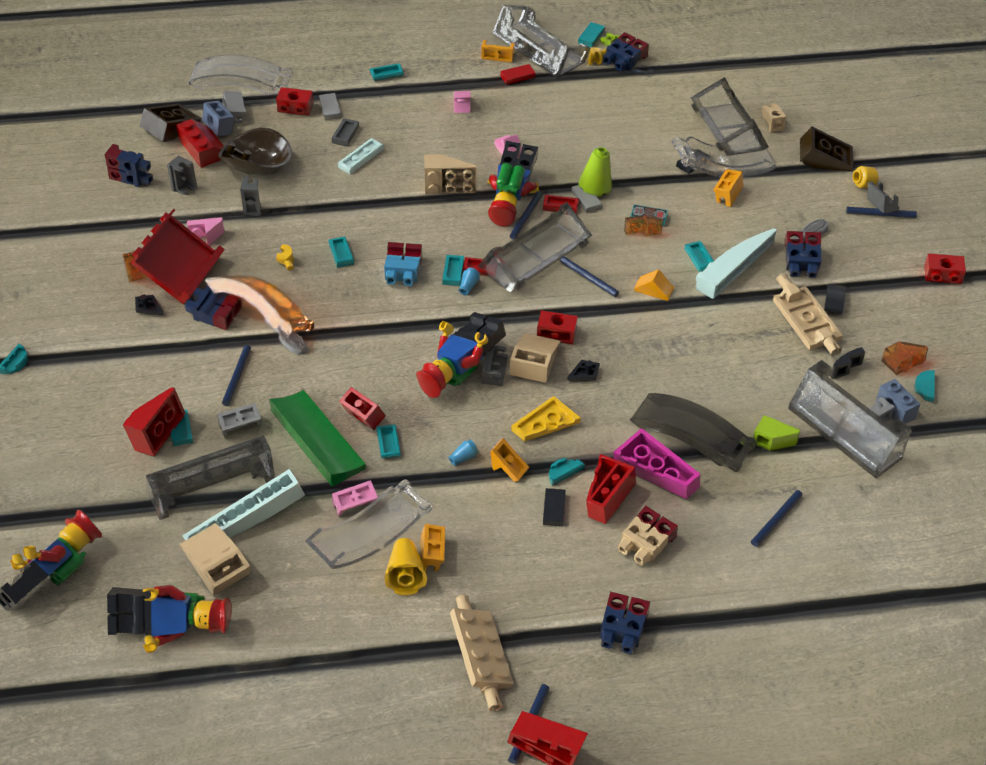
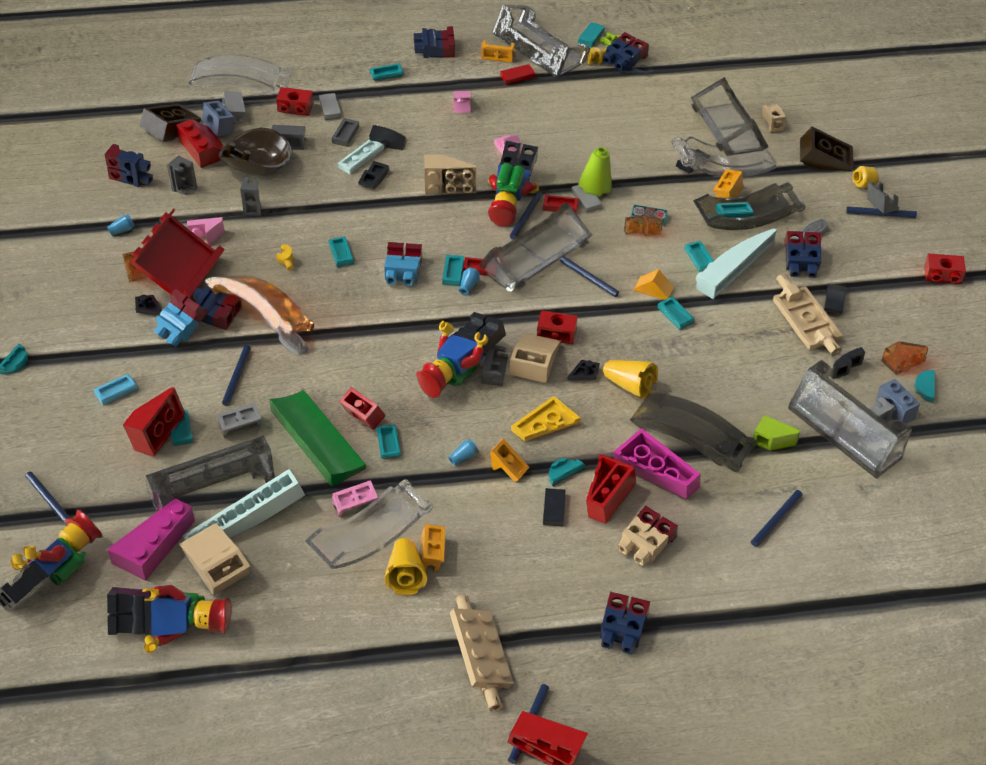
none -> dark blue bar [25,471,70,525]
none -> medium azure tile [93,373,138,406]
none -> dark azure cone [107,214,135,236]
none -> dark pink wedge [107,499,195,581]
none -> dark azure hips [154,289,209,347]
none -> dark grey hinge [271,125,306,150]
none -> black slope [358,161,389,189]
none -> black slope [369,125,406,150]
none -> dark blue hips [413,26,455,58]
none -> yellow cone [603,360,658,399]
none -> teal tile [657,296,695,330]
none -> clear smoke windscreen [693,182,806,230]
none -> teal tile [715,202,754,220]

